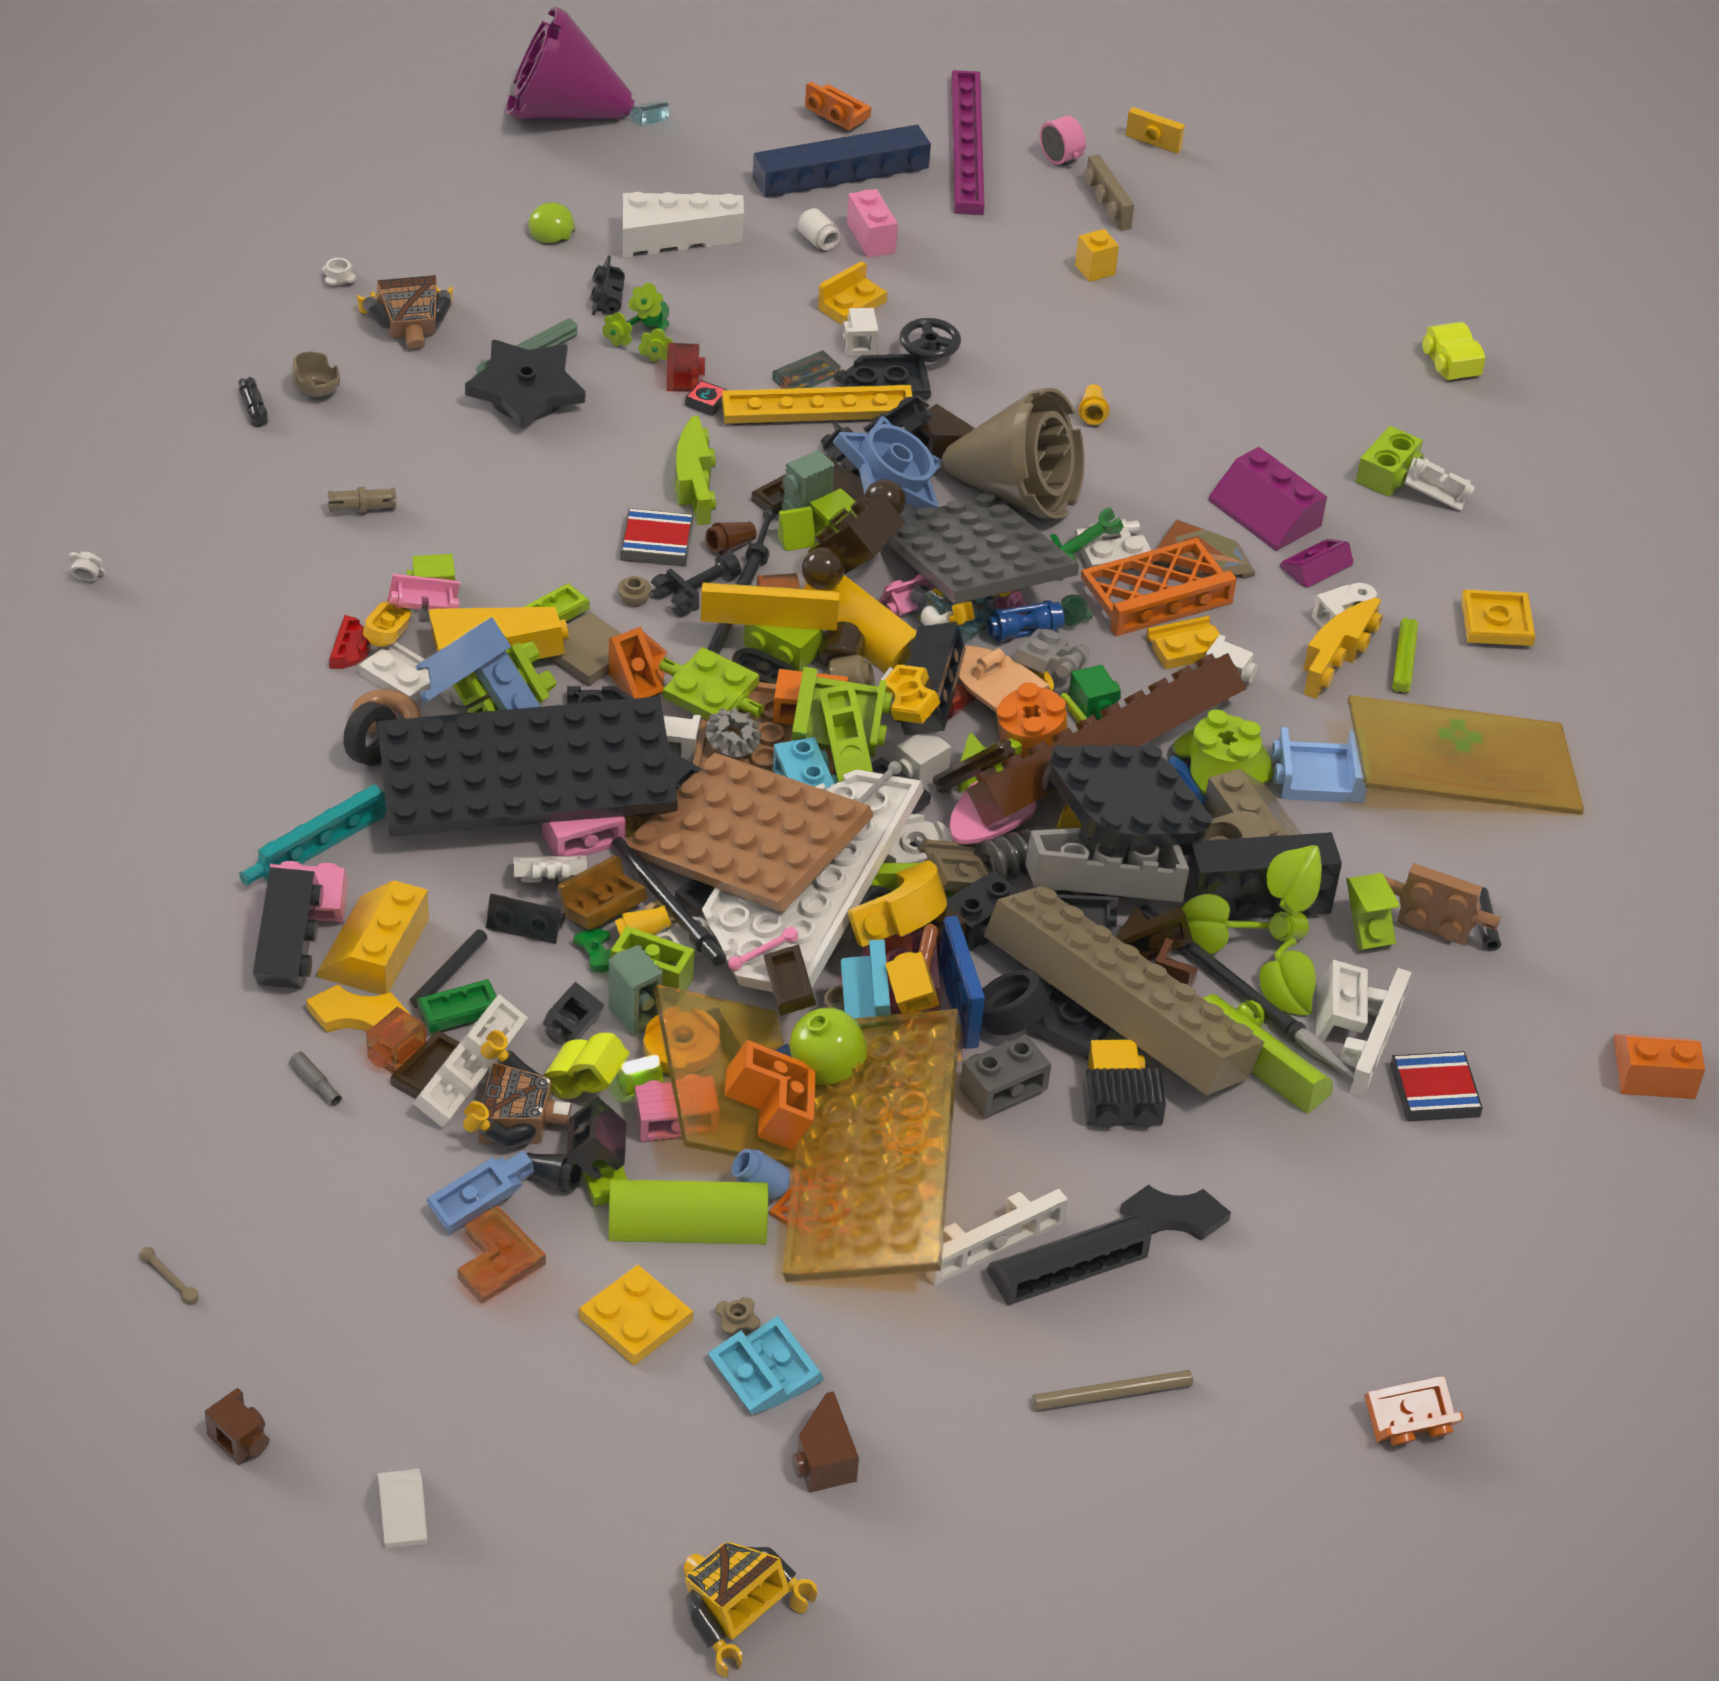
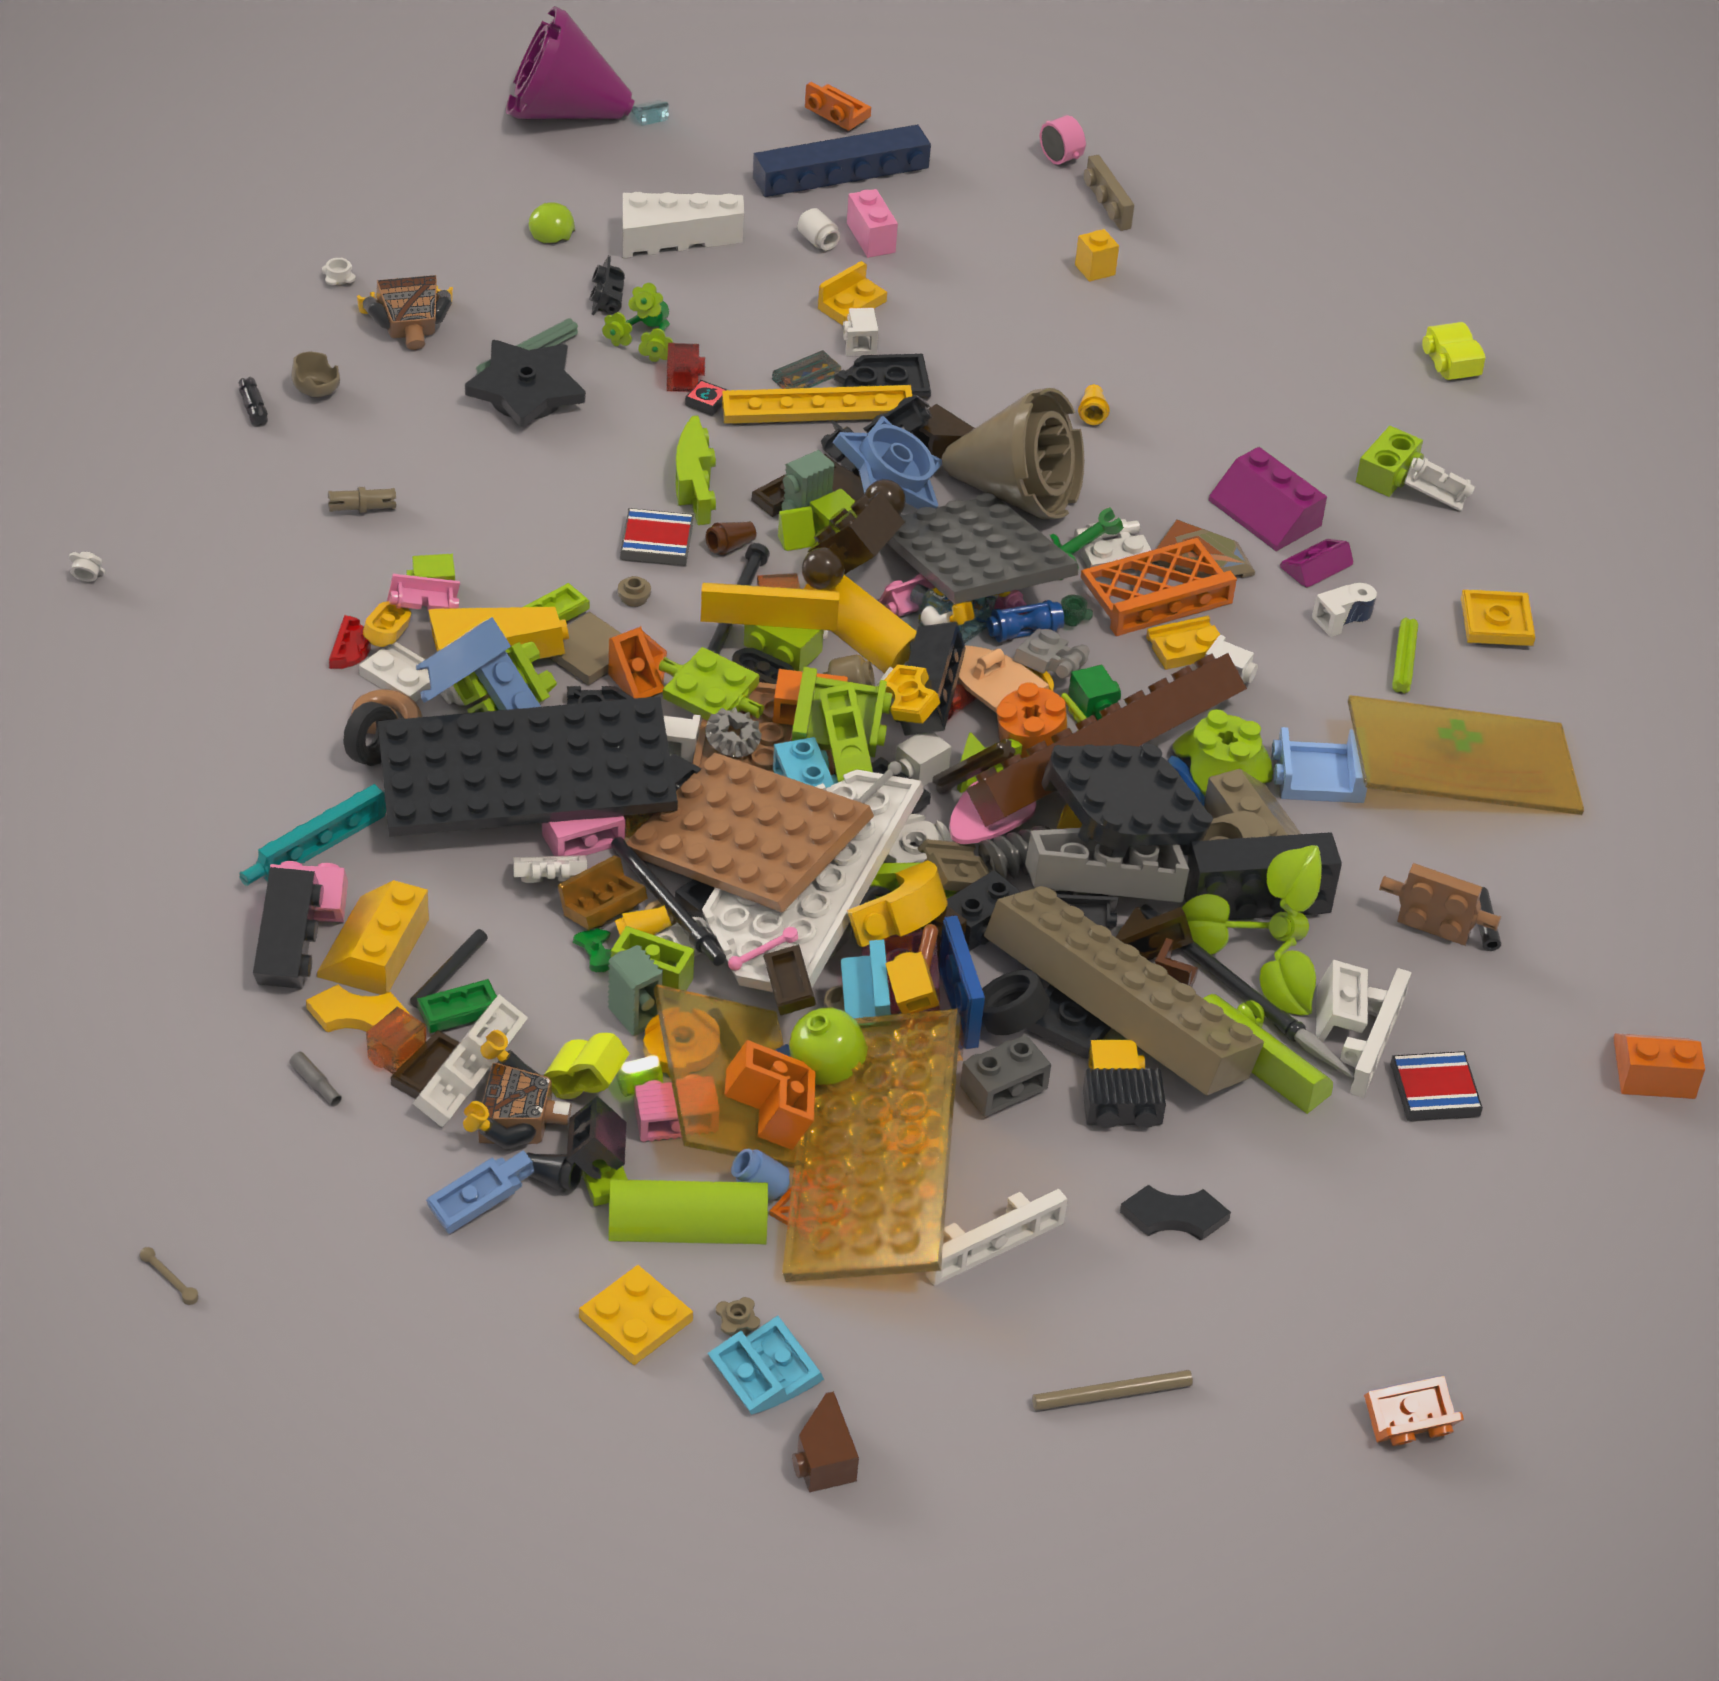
reddish brown brick [205,1387,270,1465] -> none
white slope [377,1469,428,1549] -> none
clear orange plate [457,1205,546,1304] -> none
black hinge [486,893,565,944] -> none
black brick [543,982,604,1045] -> none
black bar [650,551,741,617] -> none
torso [683,1542,817,1677] -> none
black hinge [757,509,776,545] -> none
dark brown head [818,621,866,668] -> none
black piece [899,318,961,362] -> none
magenta tile [951,70,985,215] -> none
black brick [987,1214,1152,1306] -> none
yellow plate [1125,107,1185,154] -> none
yellow slope [1303,597,1383,699] -> none
lime slope [1346,873,1400,950] -> none

